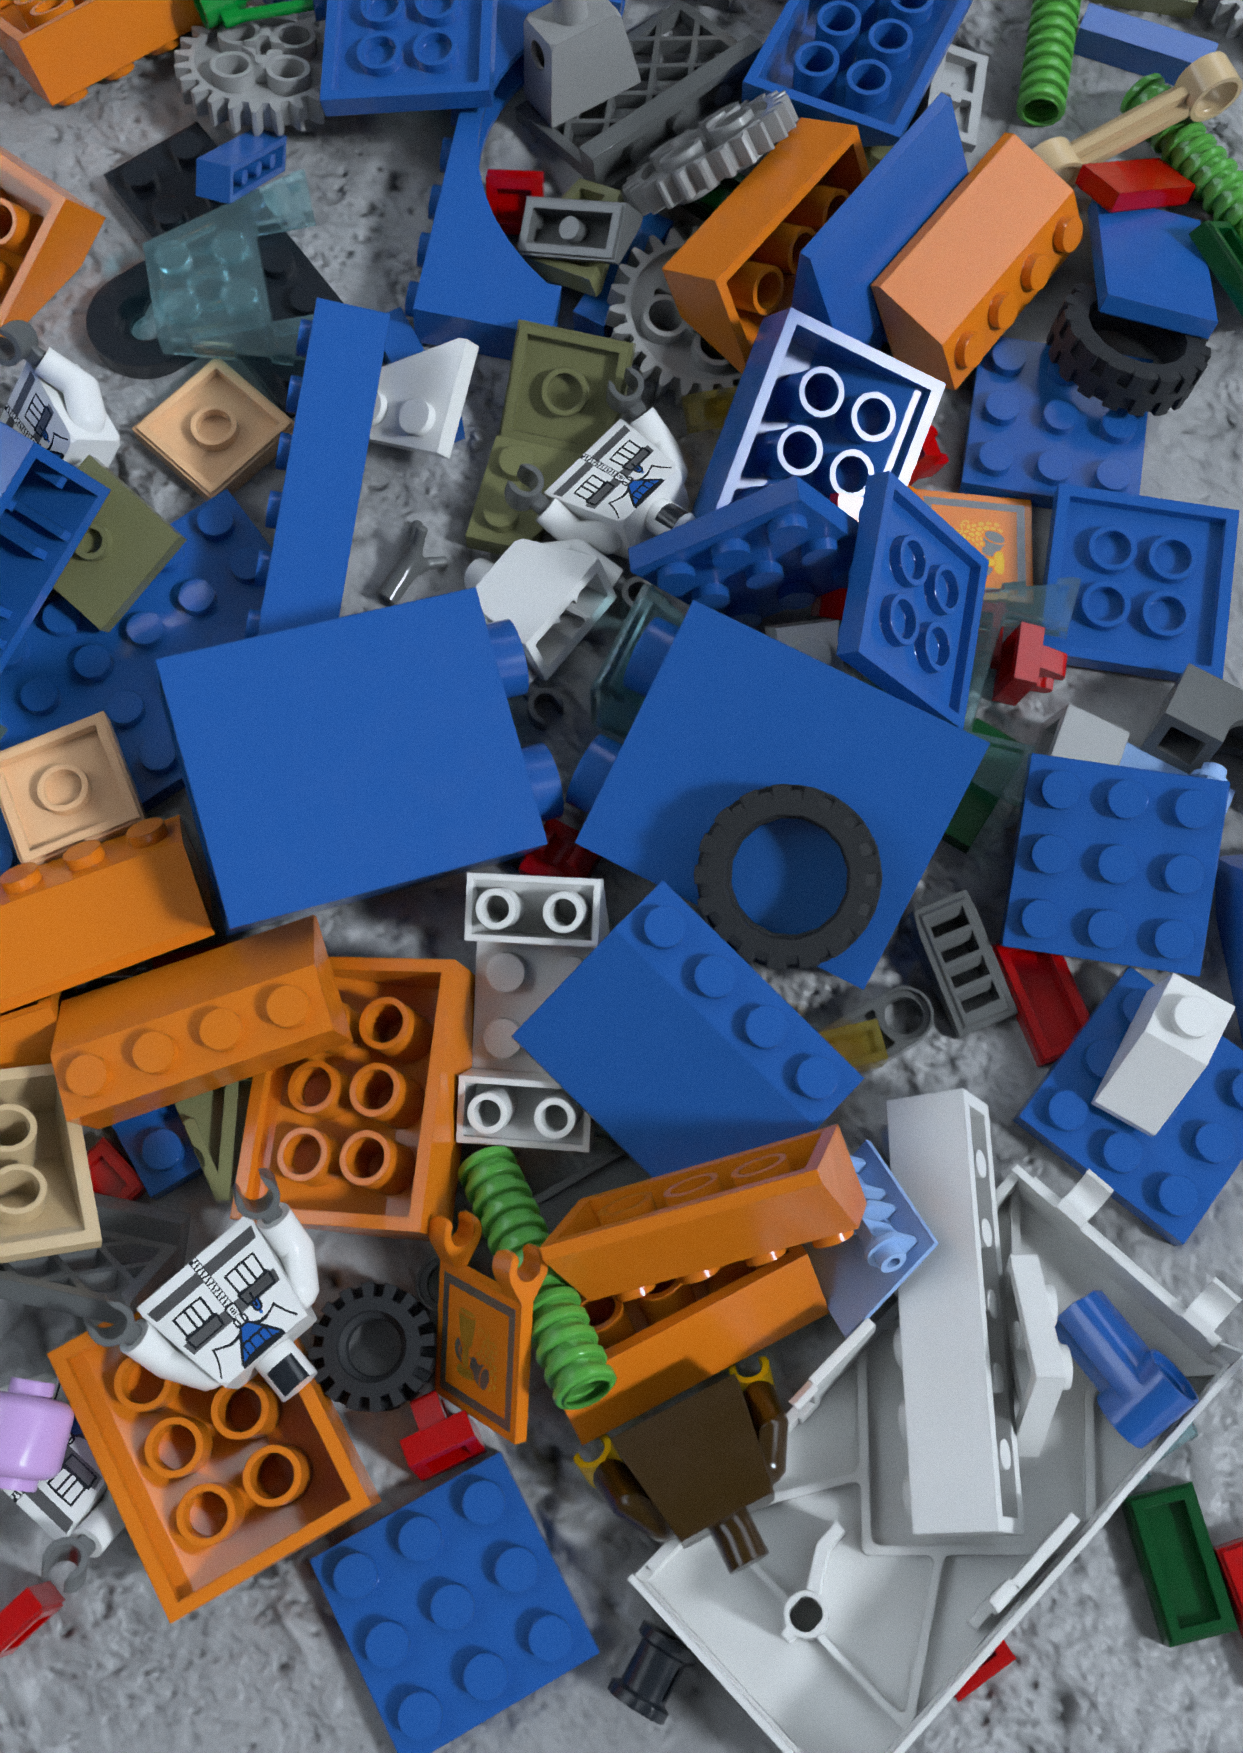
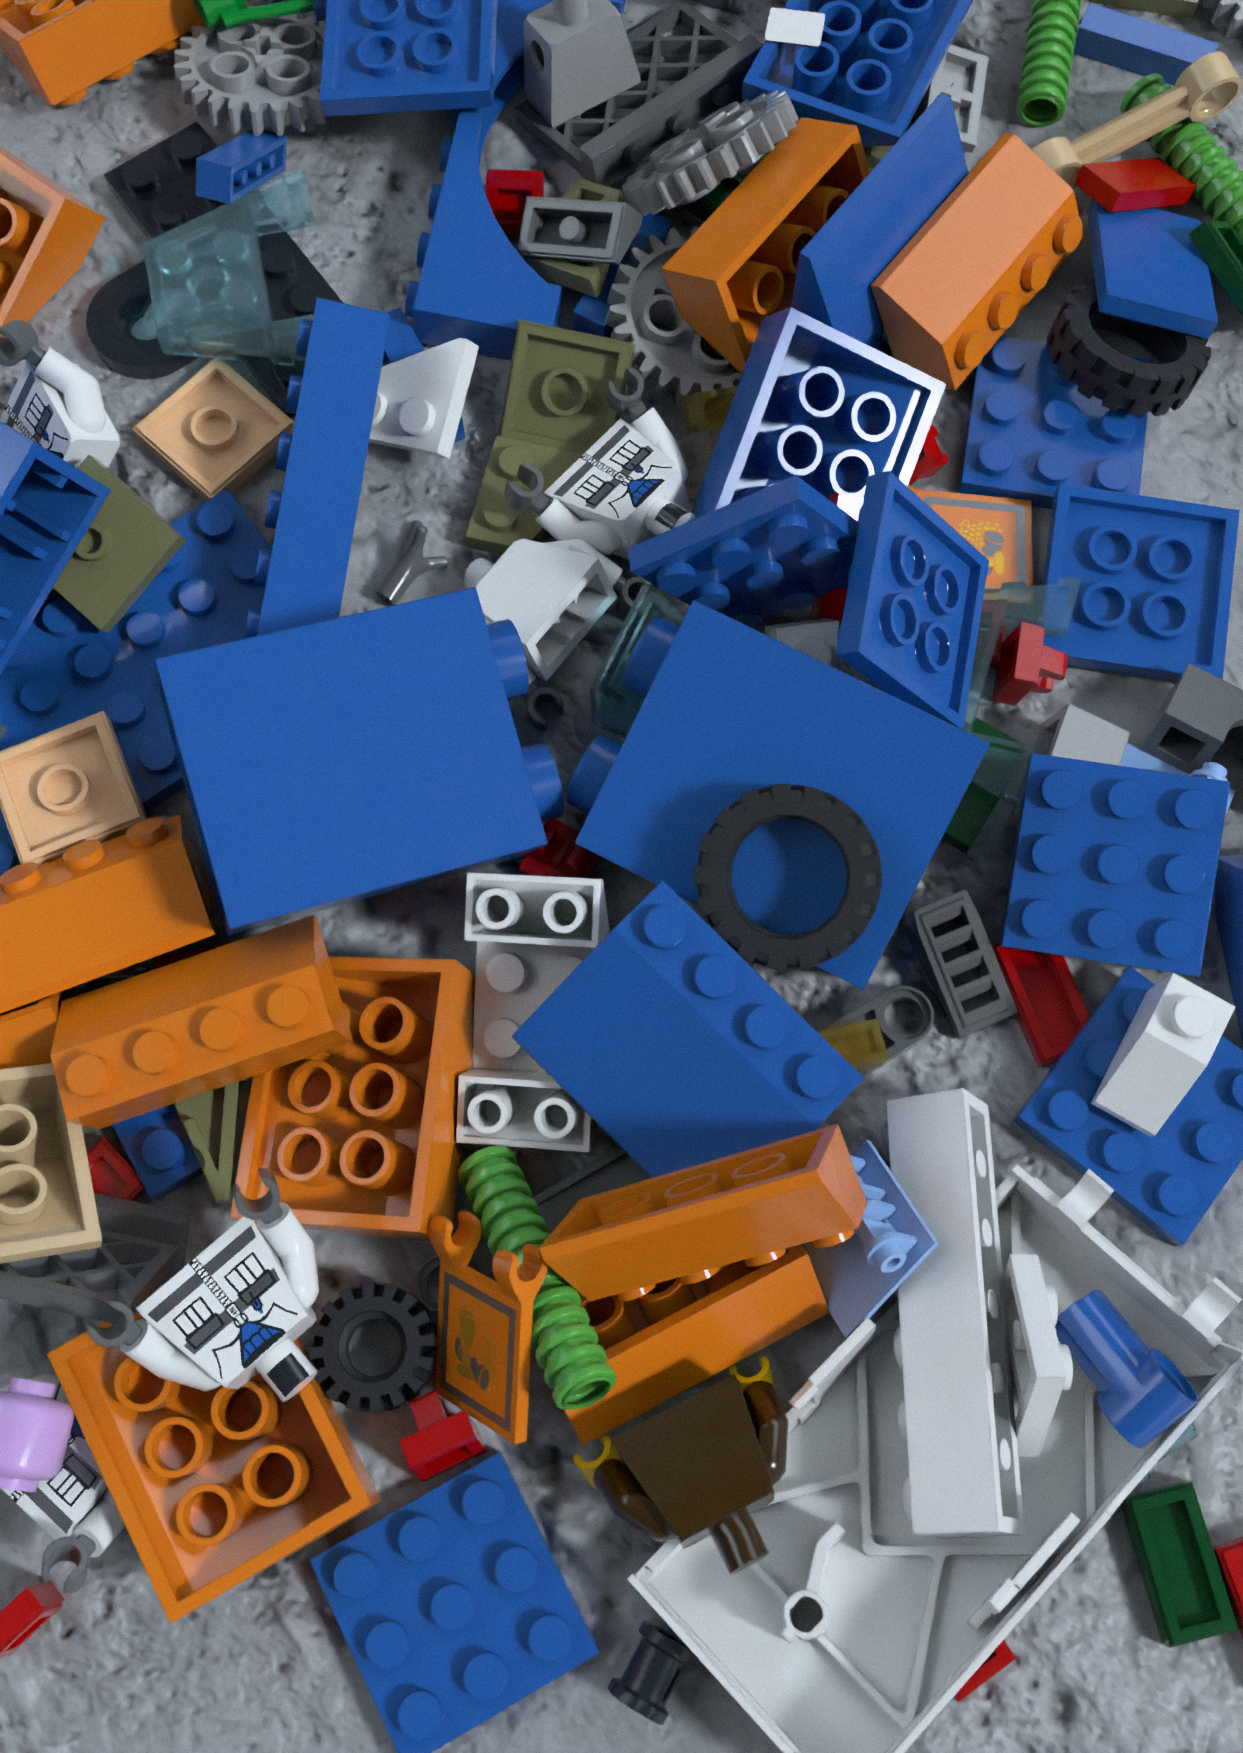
none -> white sticker [765,7,825,47]

